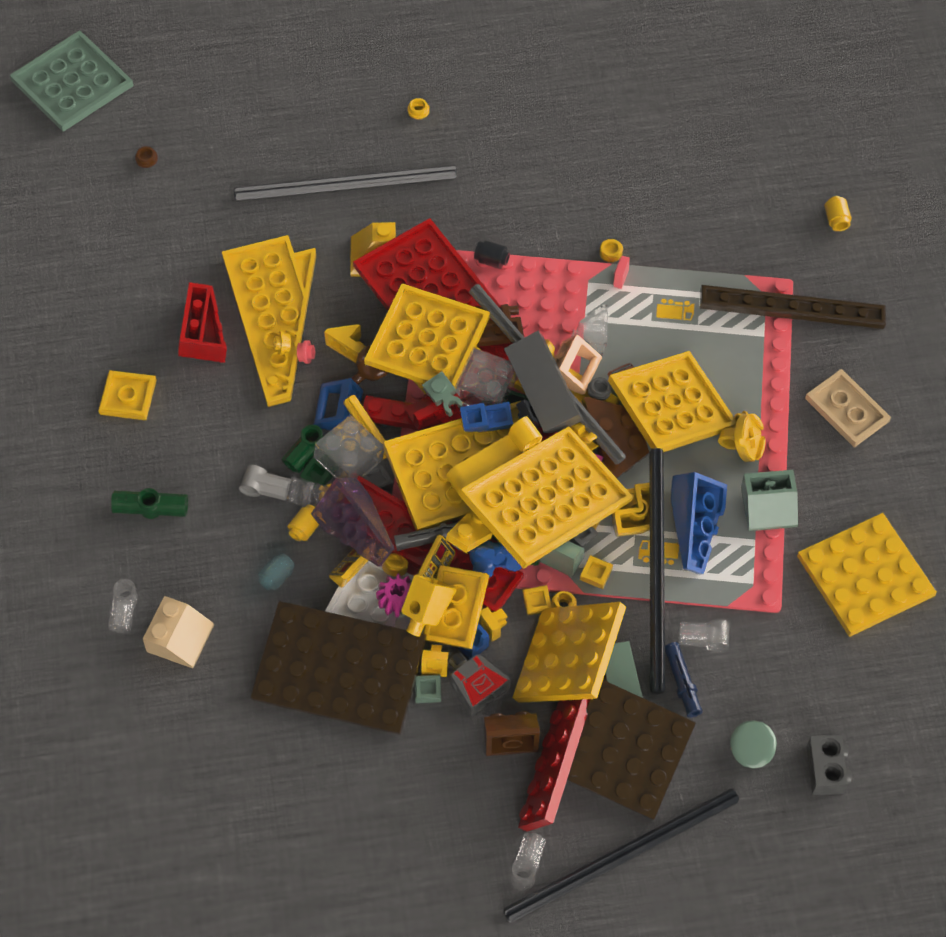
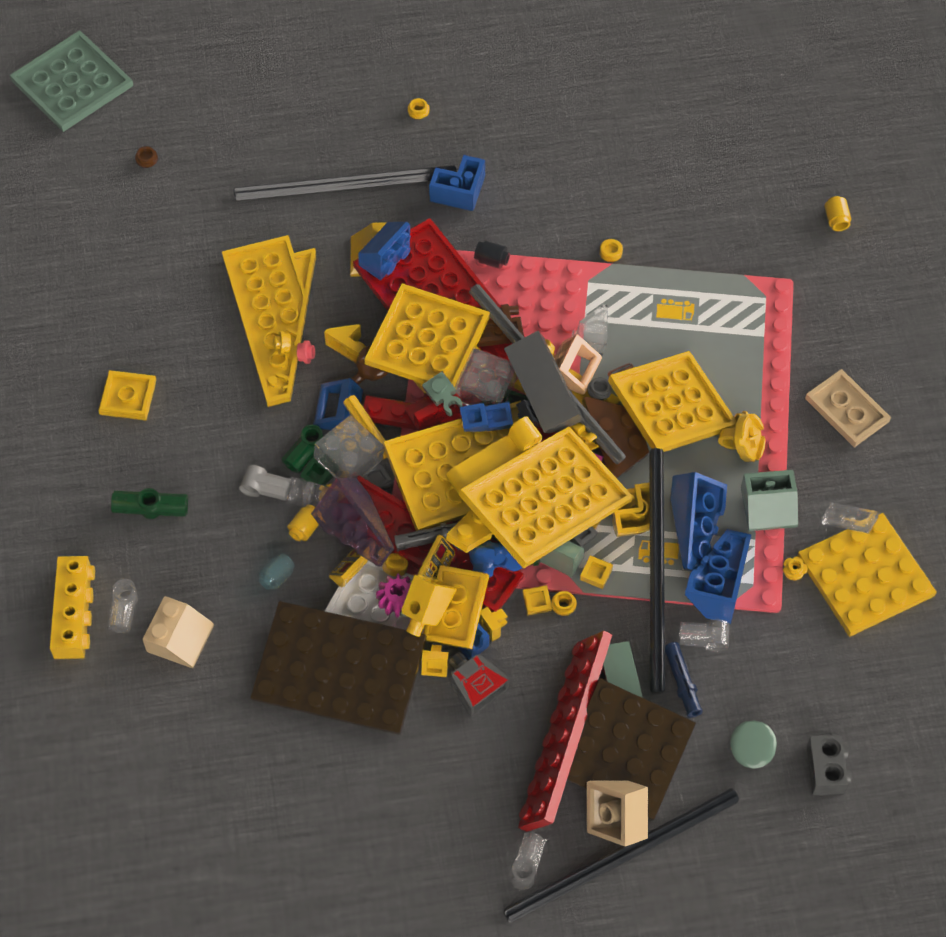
red wedge [178,282,227,363] -> none
sand green tile [415,675,441,703] -> none
reddish brown slope [484,711,540,756] -> none
yellow plate [512,602,626,703] -> none
coral tile [613,256,630,289] -> none
dark brown tile [700,285,886,329] -> none
none -> yellow brick [50,556,95,659]
none -> blue slope [358,222,411,280]
none -> blue brick [429,155,485,211]
none -> tan slope [587,781,648,846]
none -> blue wedge [685,529,751,624]
none -> yellow plate [783,557,808,580]
none -> clear plate [822,502,878,534]

